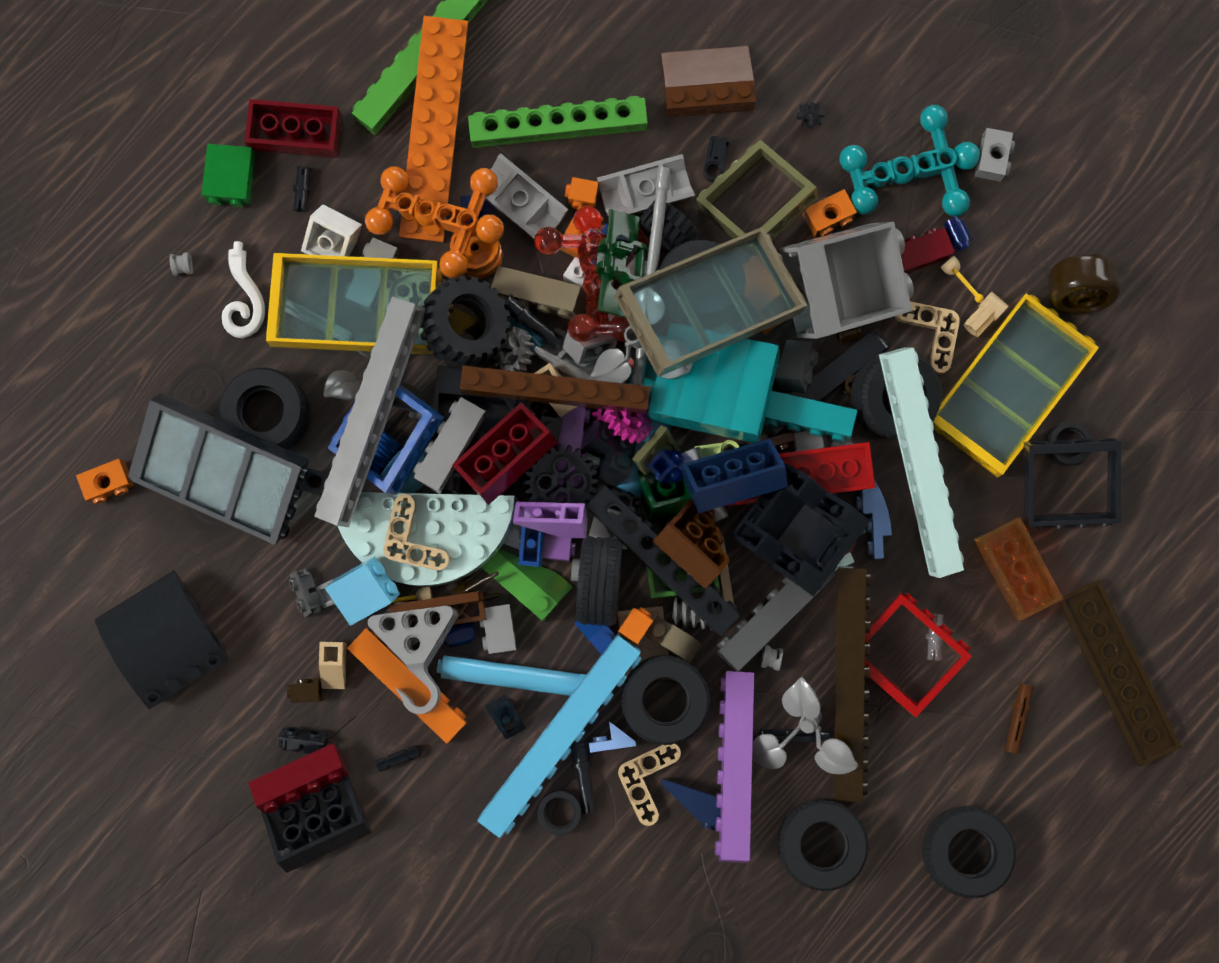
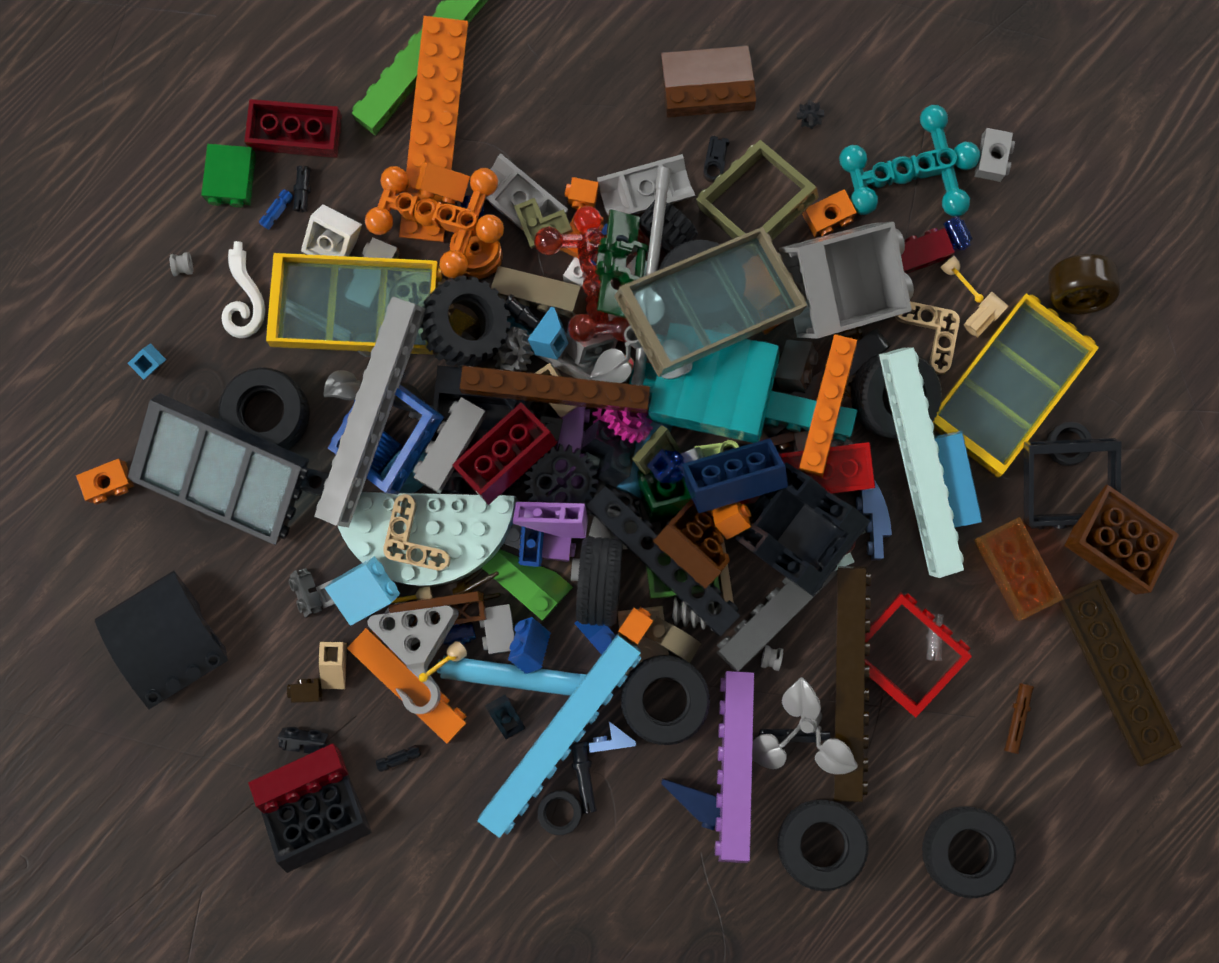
bright green brick [468,96,648,148] -> none
tan beam [618,744,681,826] -> none
none -> dark azure brick [128,343,166,380]
none -> blue axle [259,189,293,230]
none -> orange brick [415,162,470,205]
none -> hinge [419,641,467,682]
none -> blue brick [508,617,551,674]
none -> olive plate [514,198,573,249]
none -> dark azure slope [528,307,569,360]
none -> orange brick [712,502,751,540]
none -> orange brick [800,334,857,478]
none -> dark azure brick [935,431,982,528]
none -> reddish brown slope [1064,485,1179,595]

